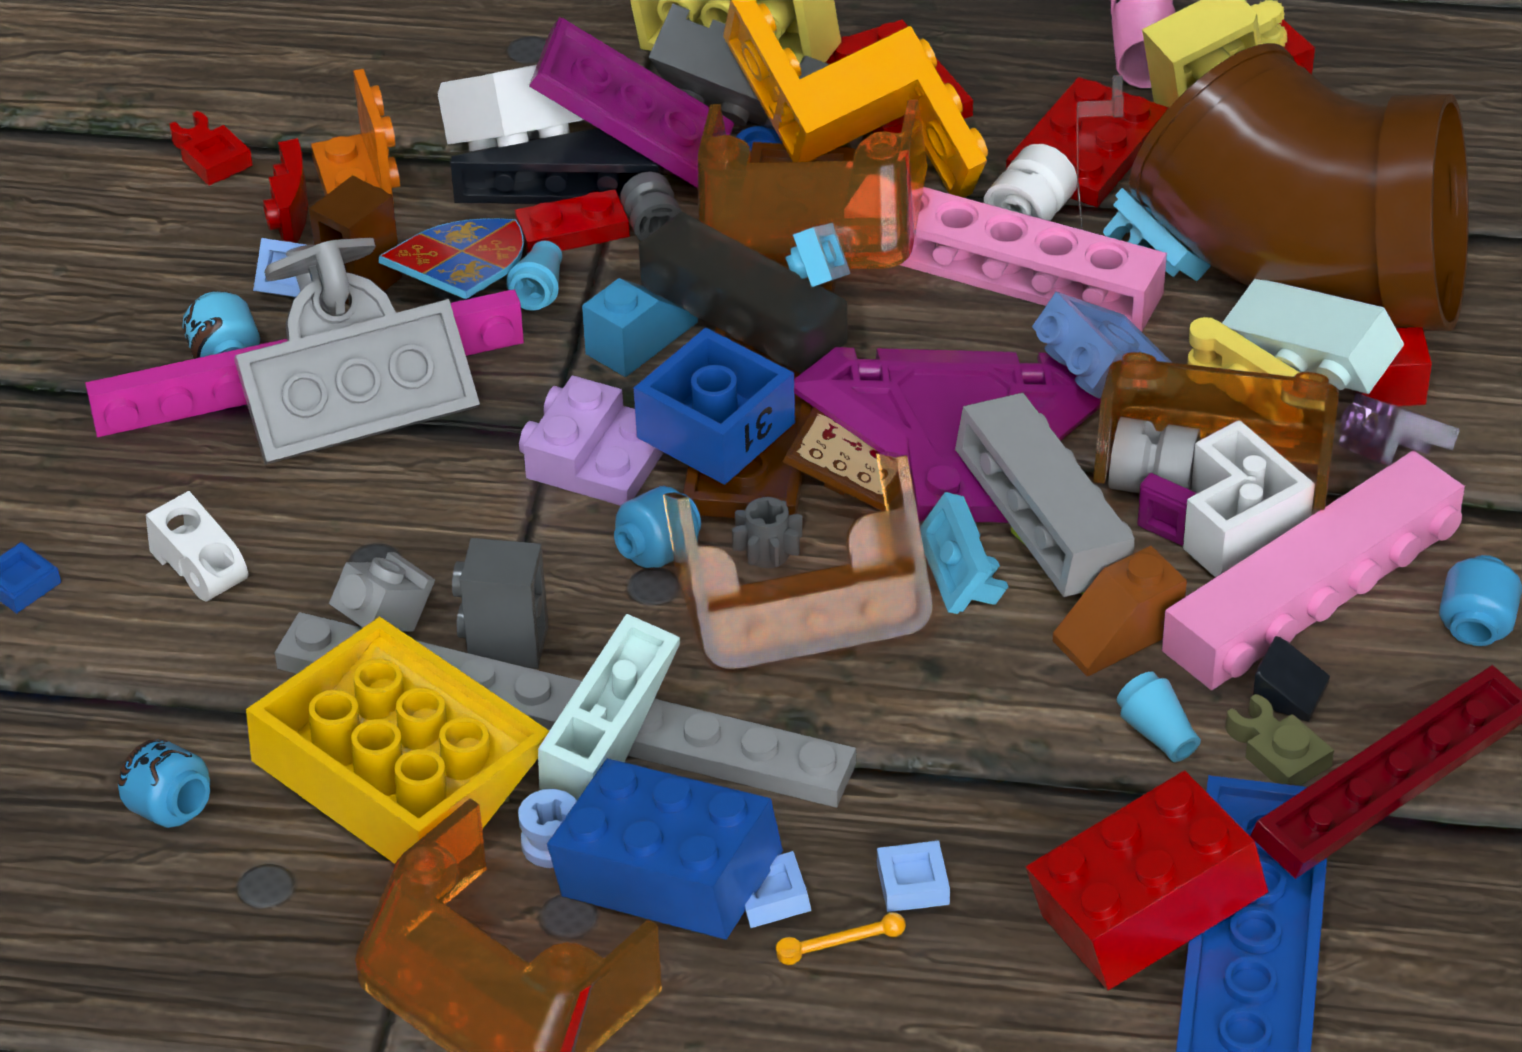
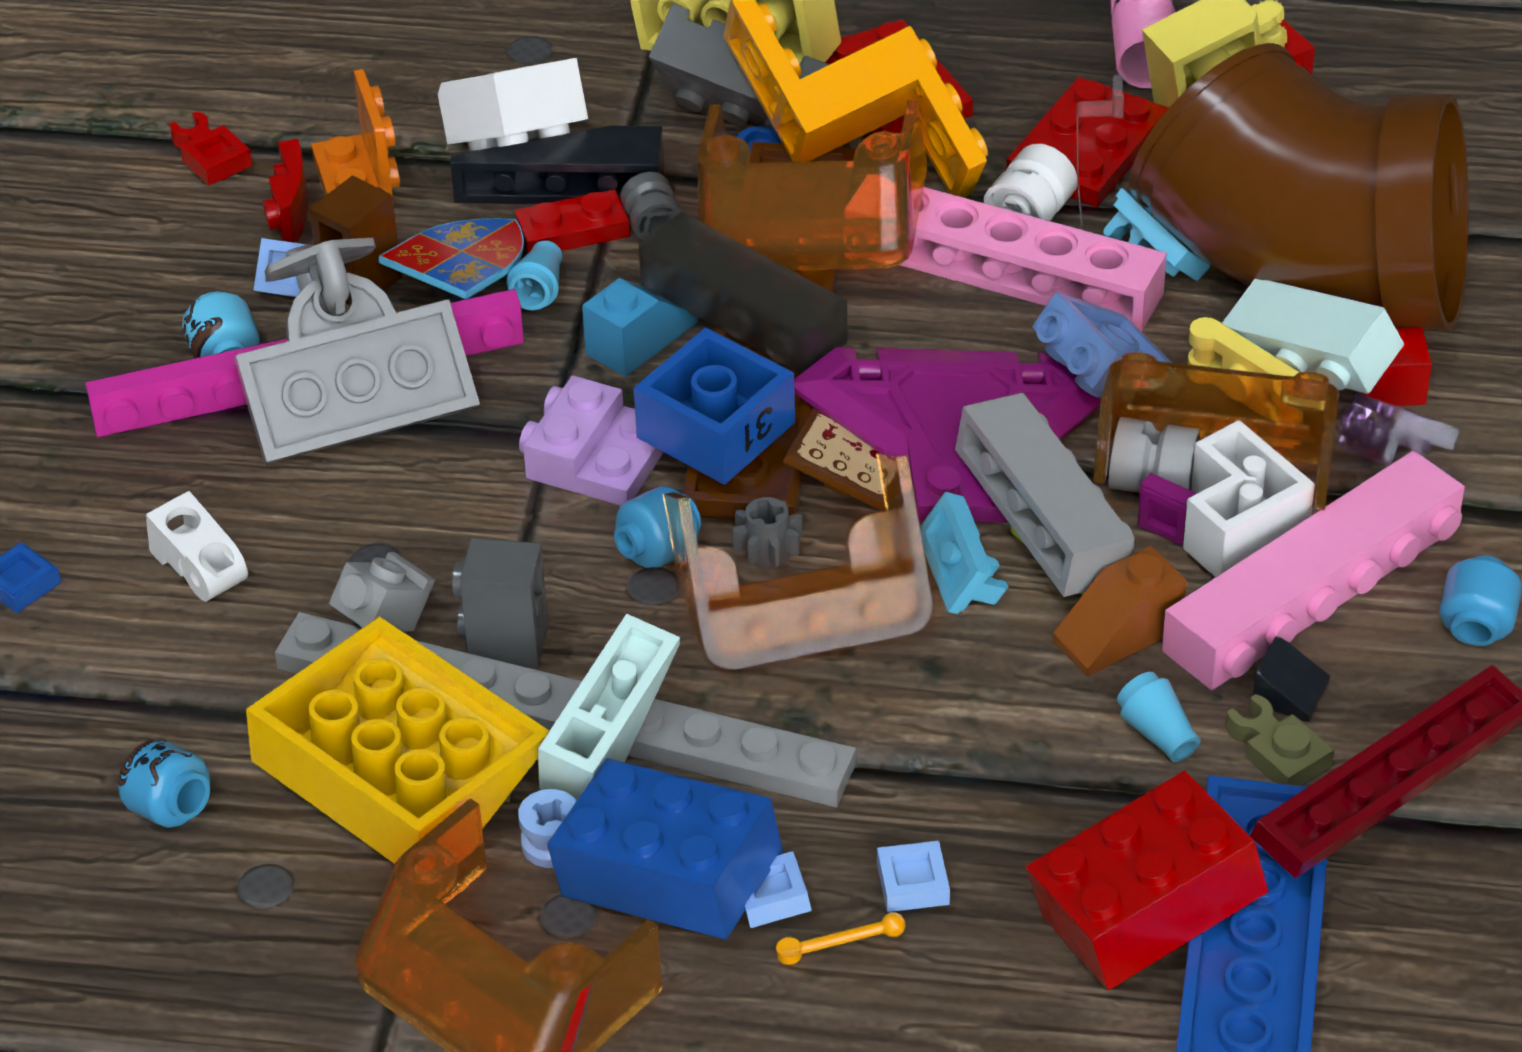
magenta tile [529,17,734,193] -> none
medium azure plate [785,223,851,287] -> none

